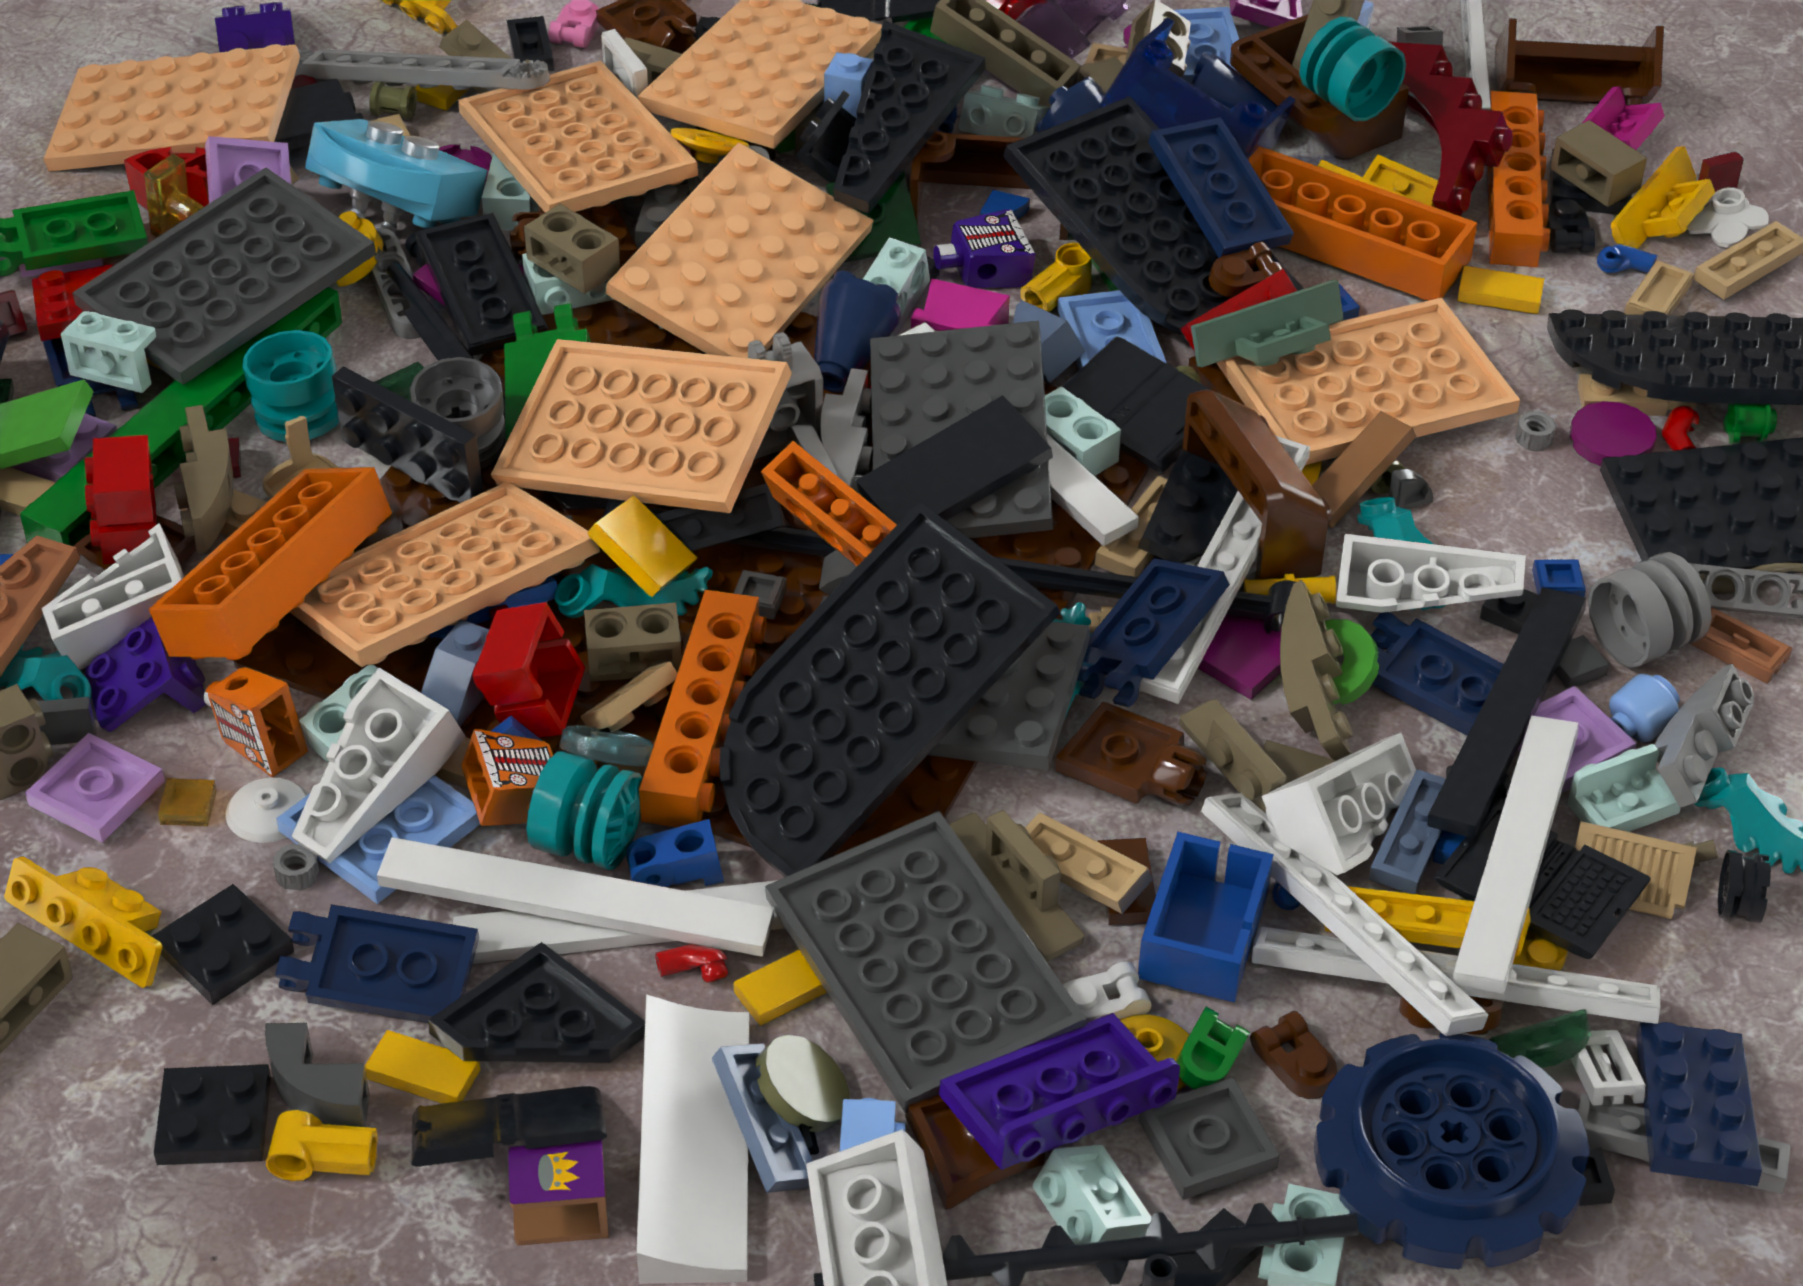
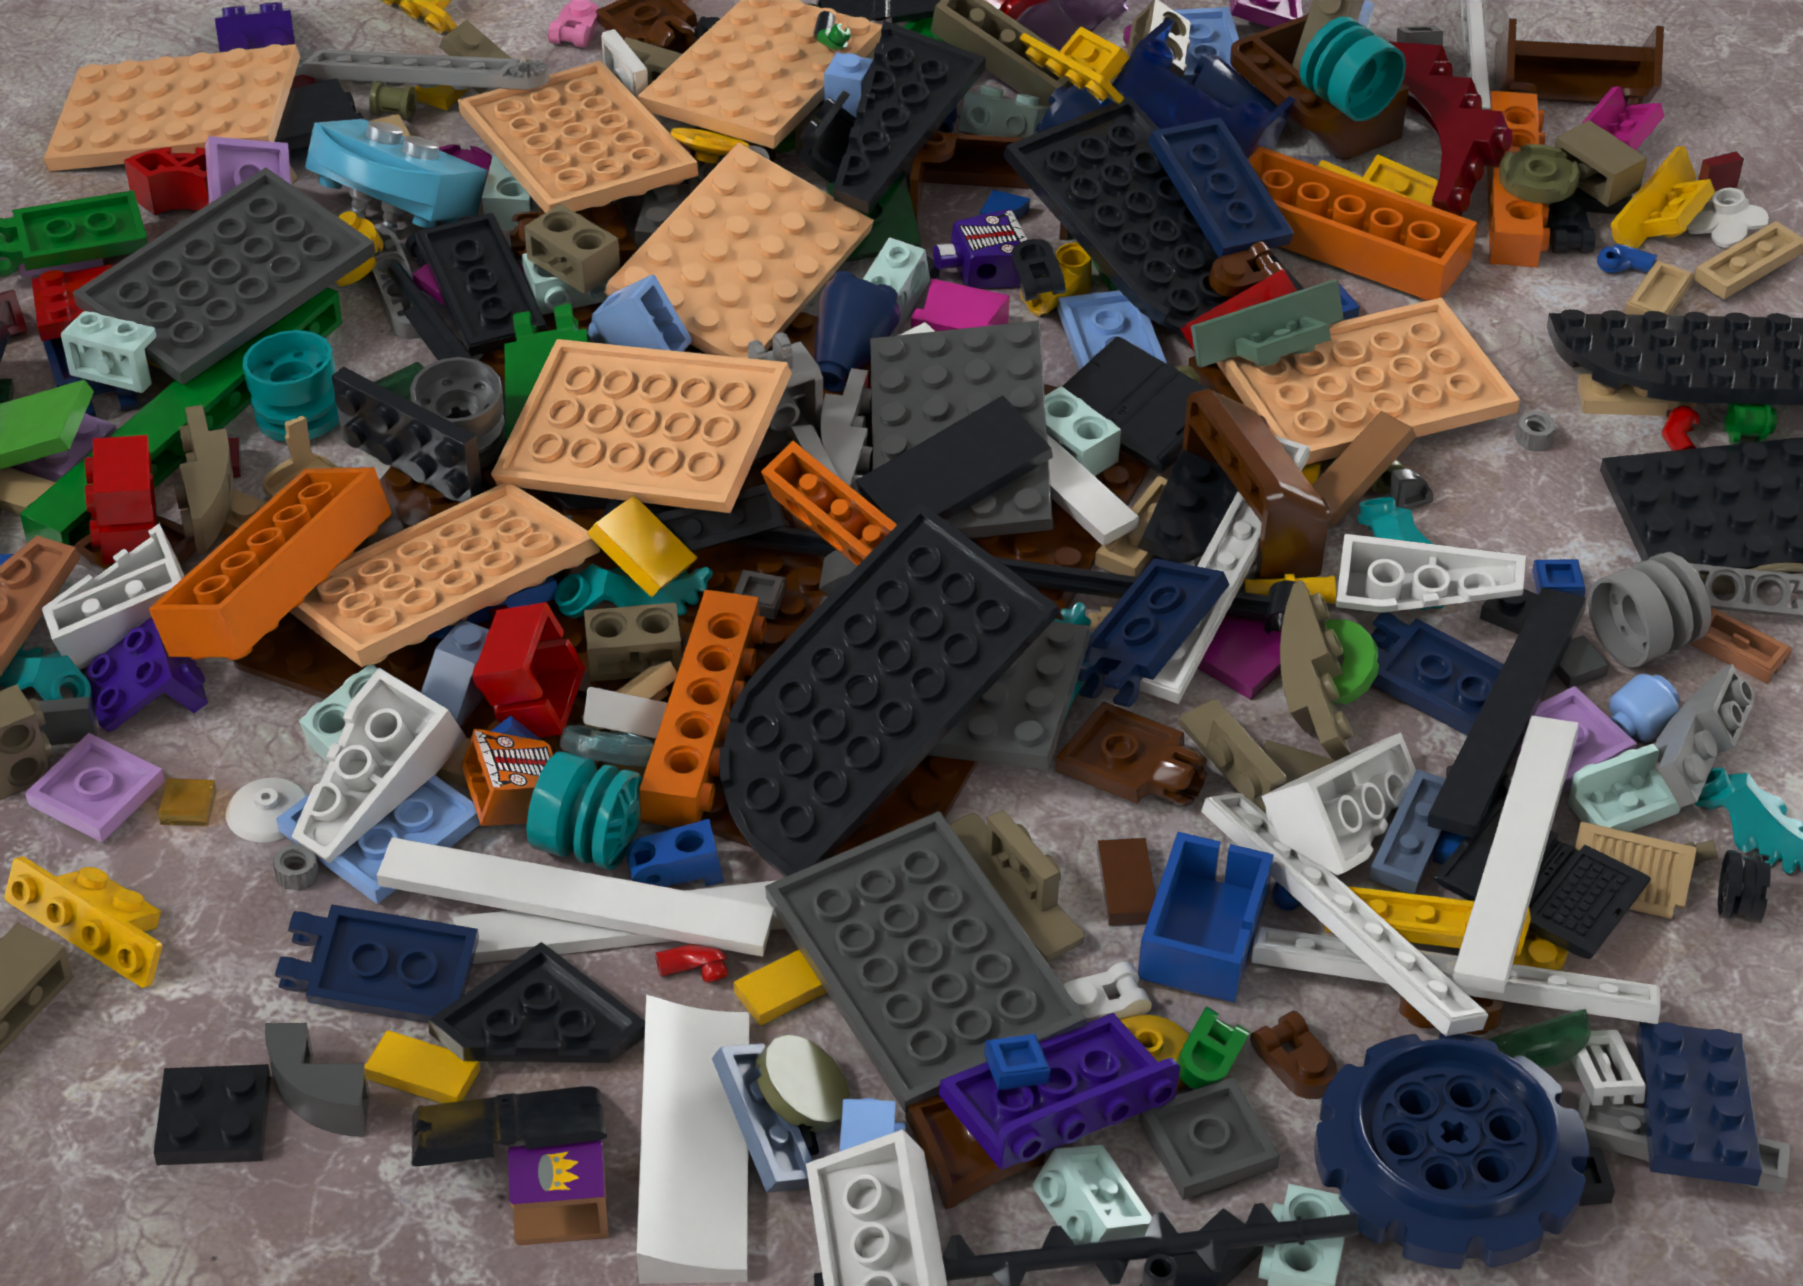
clear yellow tile [144,154,204,238] -> none
black plate [152,884,294,1005] -> none
orange torso [204,667,309,777] -> none
yellow piece [266,1110,378,1181] -> none
black plate [507,16,554,71] -> none
sand blue slope [1013,300,1085,384] -> none
tan plate [1025,812,1153,914] -> none
yellow tile [1457,265,1545,314] -> none
magenta tile [1569,401,1657,466] -> none
none -> white sticker [583,687,668,738]
none -> light blue torso [588,275,693,352]
none -> green arm [813,11,851,51]
none -> blue tile [984,1034,1050,1090]
none -> black plate [1012,239,1066,301]
none -> yellow bracket [1019,26,1130,104]
none -> olive tile [1499,144,1580,204]

